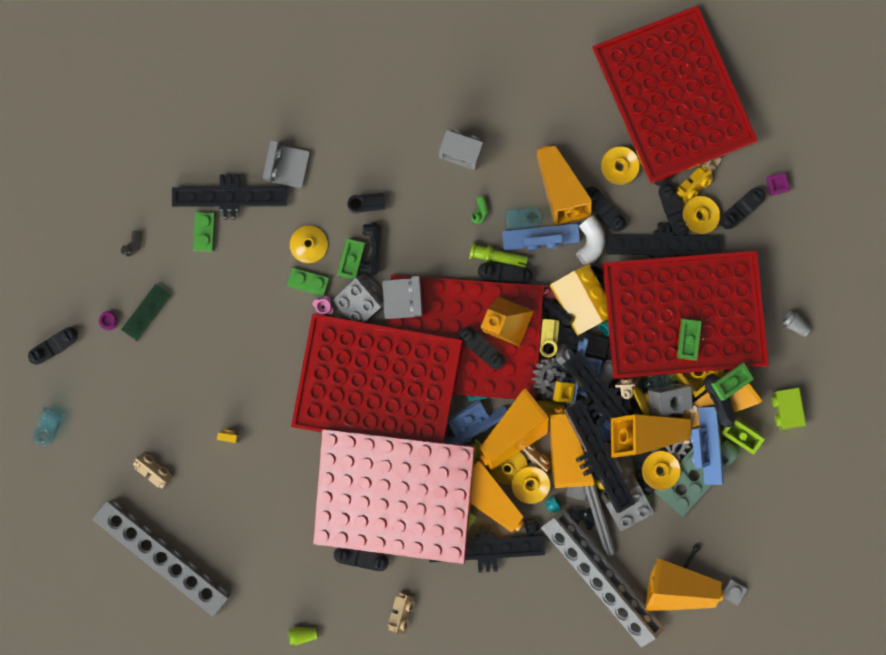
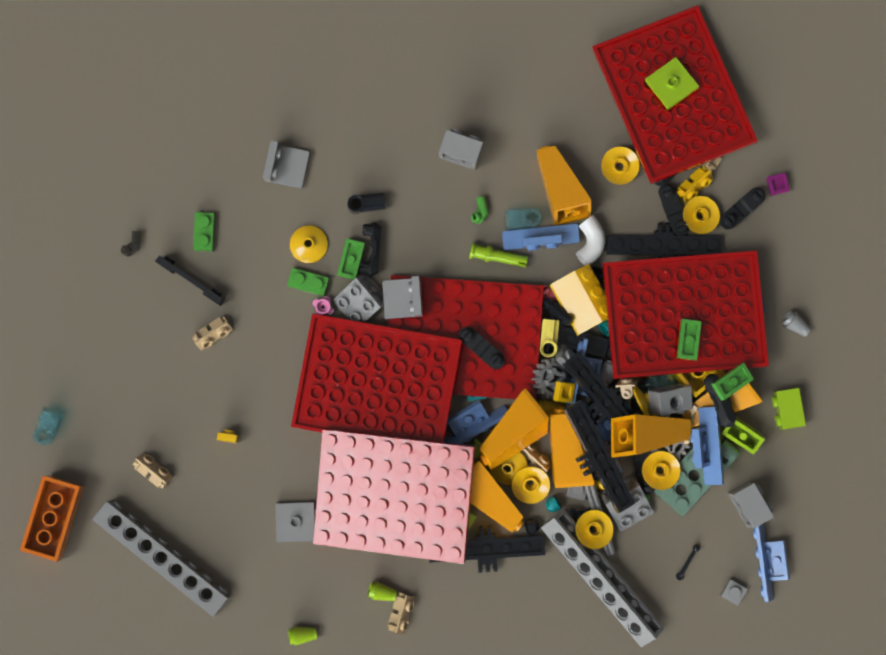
black piece [28,327,78,365] -> none
magenta plate [99,311,118,330] -> none
clear green plate [121,284,172,341] -> none
black hinge [172,174,287,220] -> none
black piece [334,547,389,571] -> none
black piece [478,263,533,284] -> none
light orange slope [481,297,534,347] -> none
black piece [585,187,626,232] -> none
light orange slope [645,558,724,611] -> none
none -> orange brick [20,475,85,562]
none -> black container [155,255,224,306]
none -> tan hinge [192,316,233,351]
none -> light grey plate [275,502,315,542]
none -> lime cone [367,581,397,601]
none -> yellow dish [576,510,613,549]
none -> lime plate [645,57,699,110]
none -> light grey brick [728,482,774,529]
none -> medium blue bracket [753,523,790,602]

